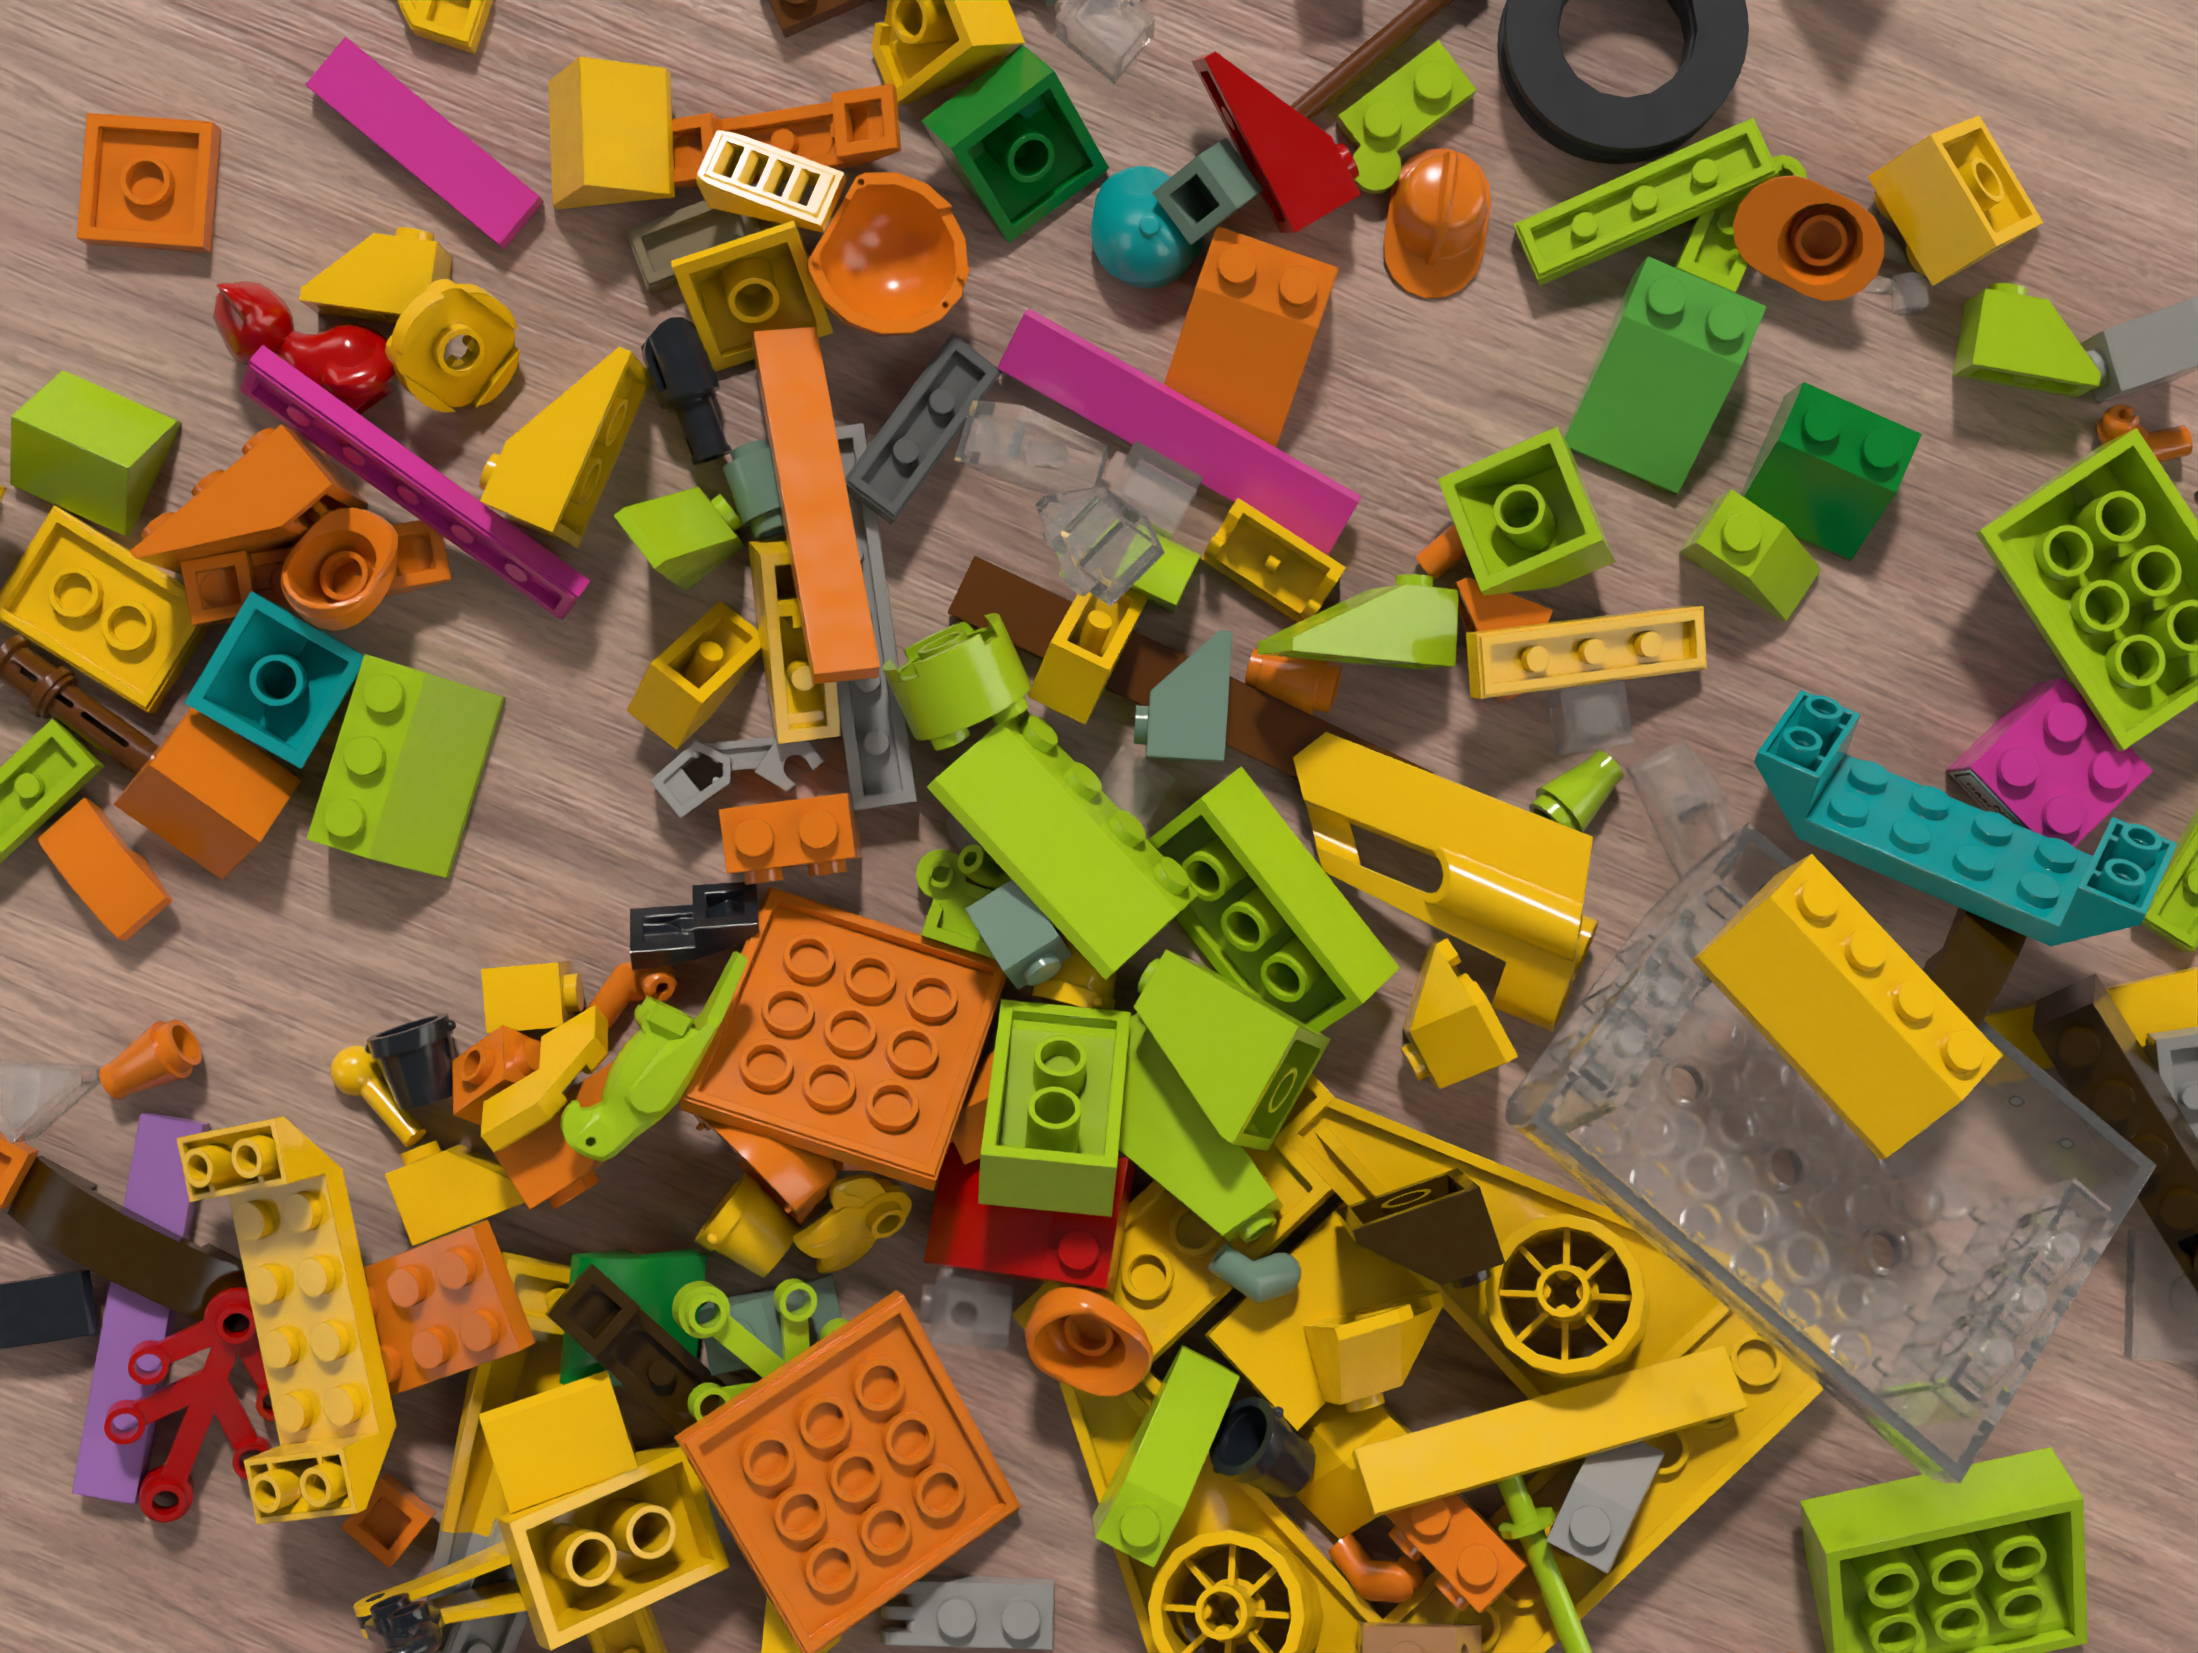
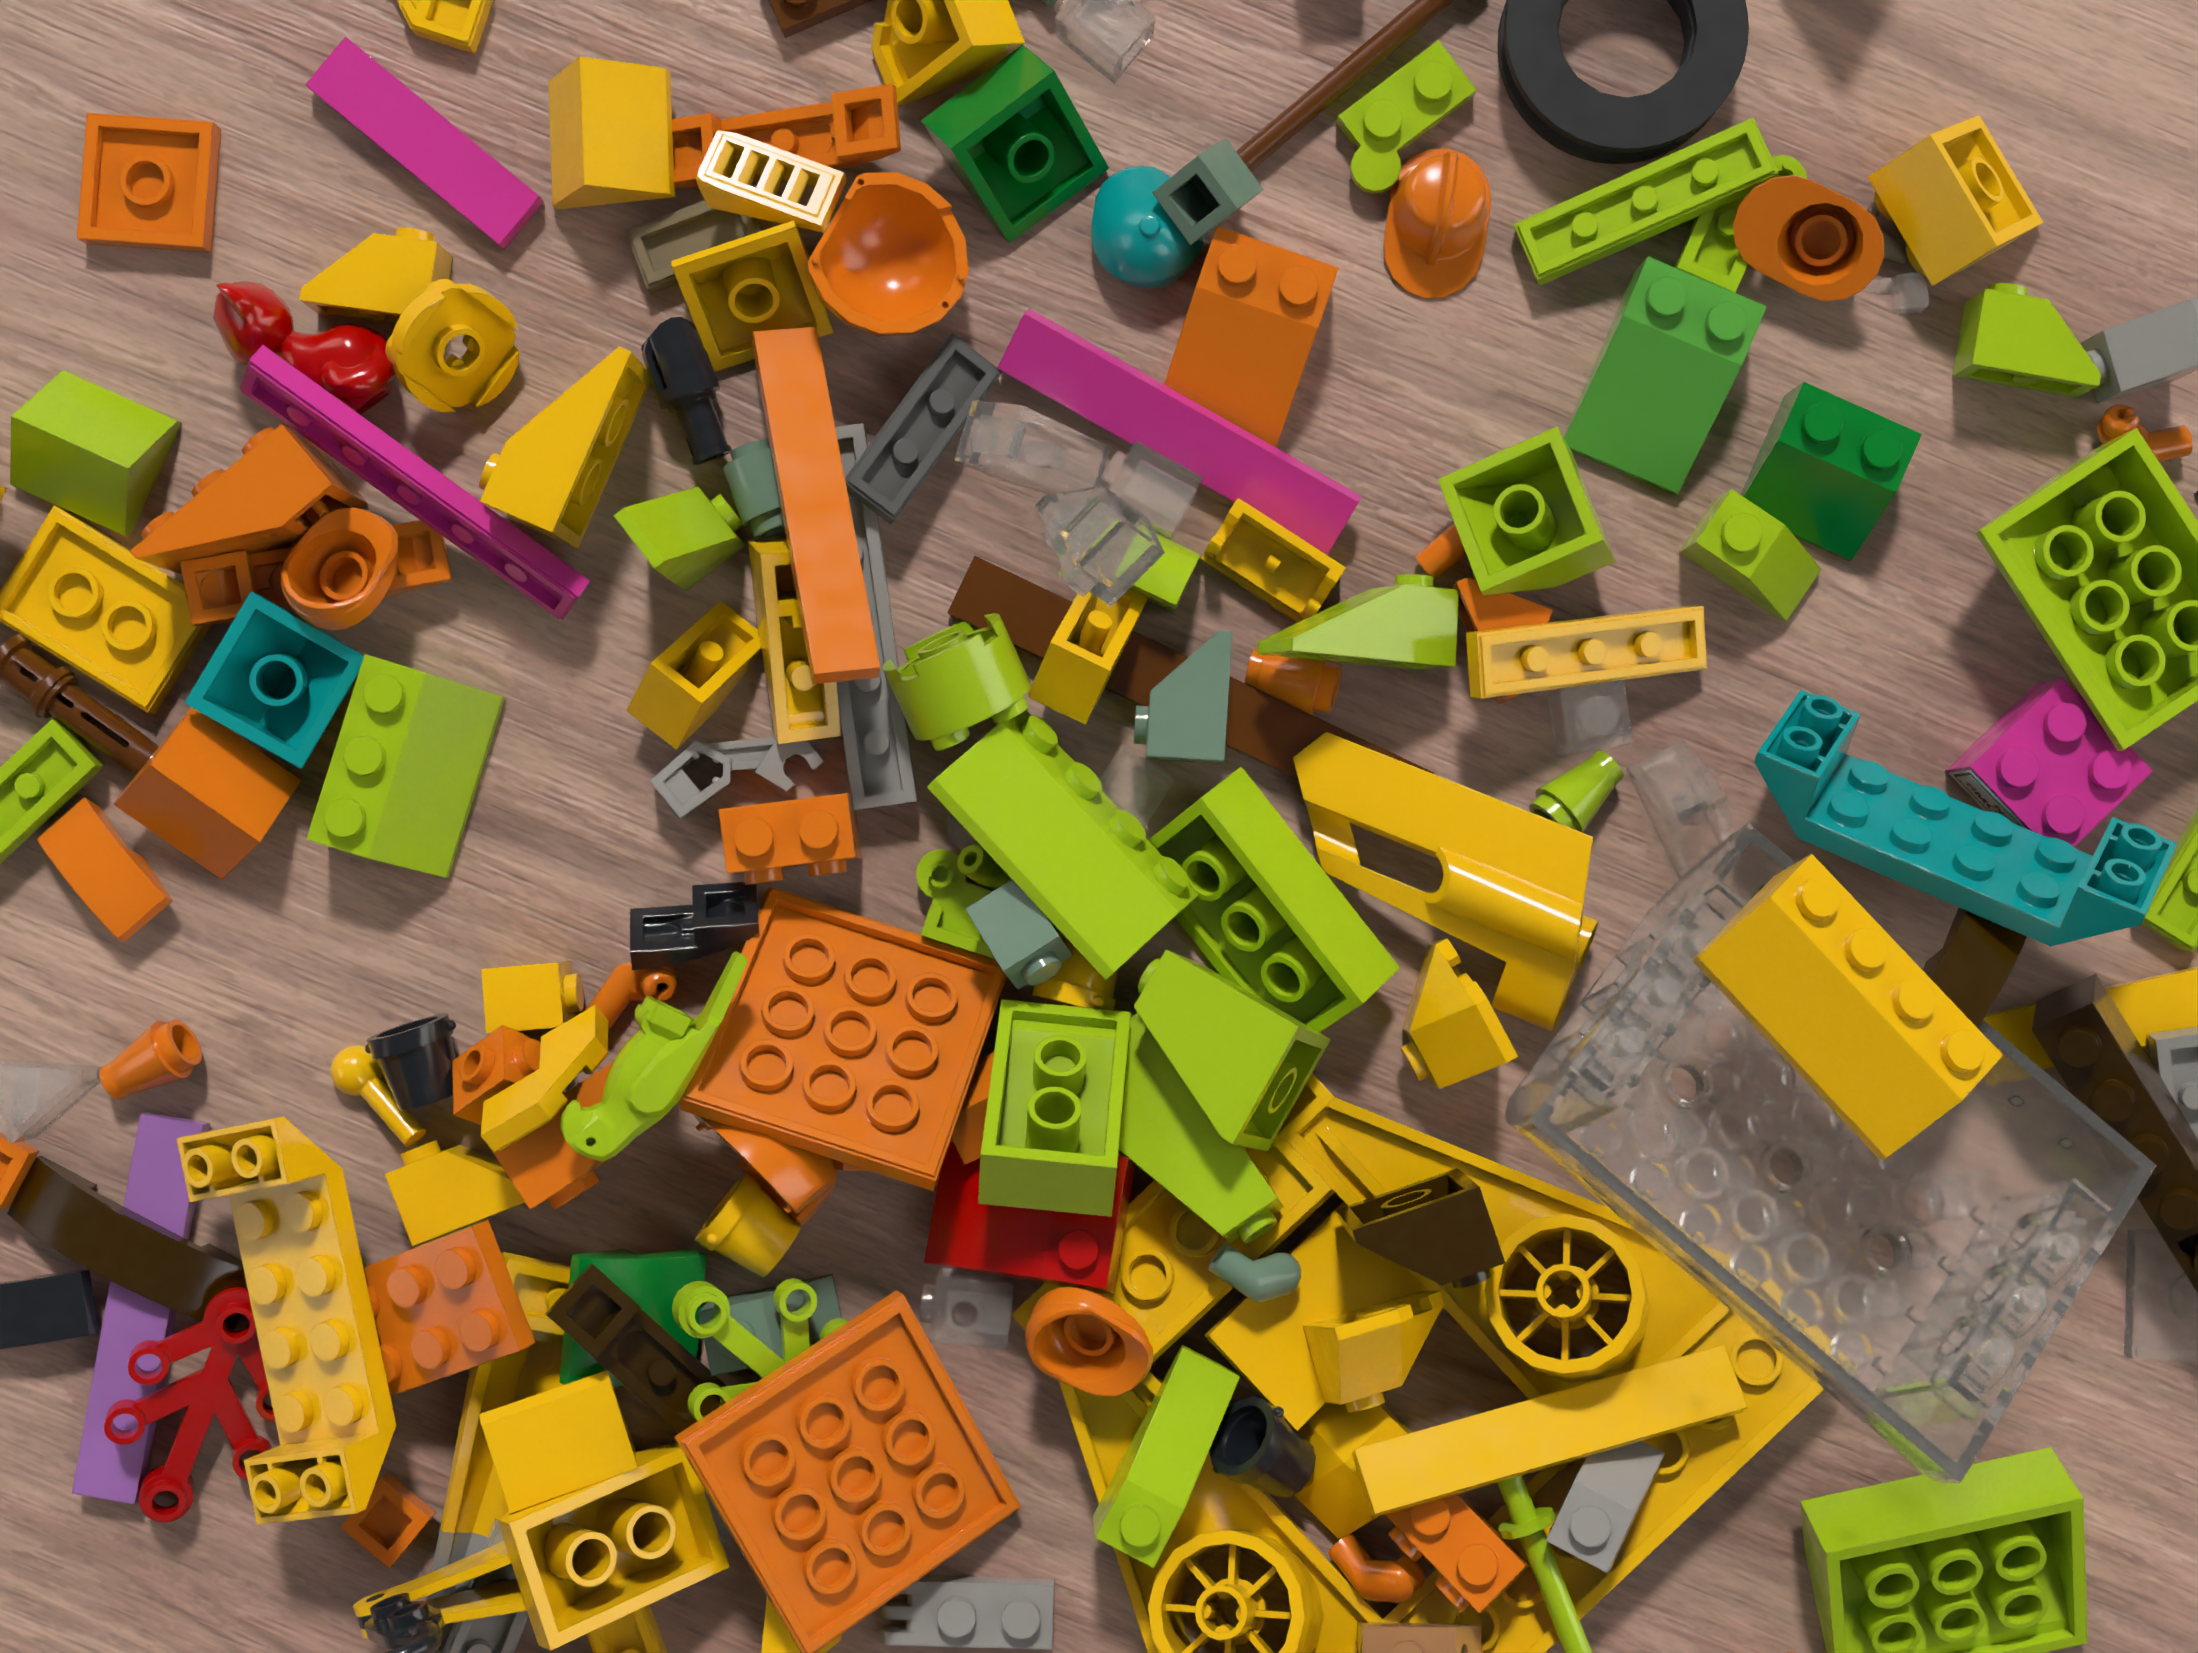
yellow plate [793,1174,912,1273] -> none
red slope [1191,51,1361,233] -> none

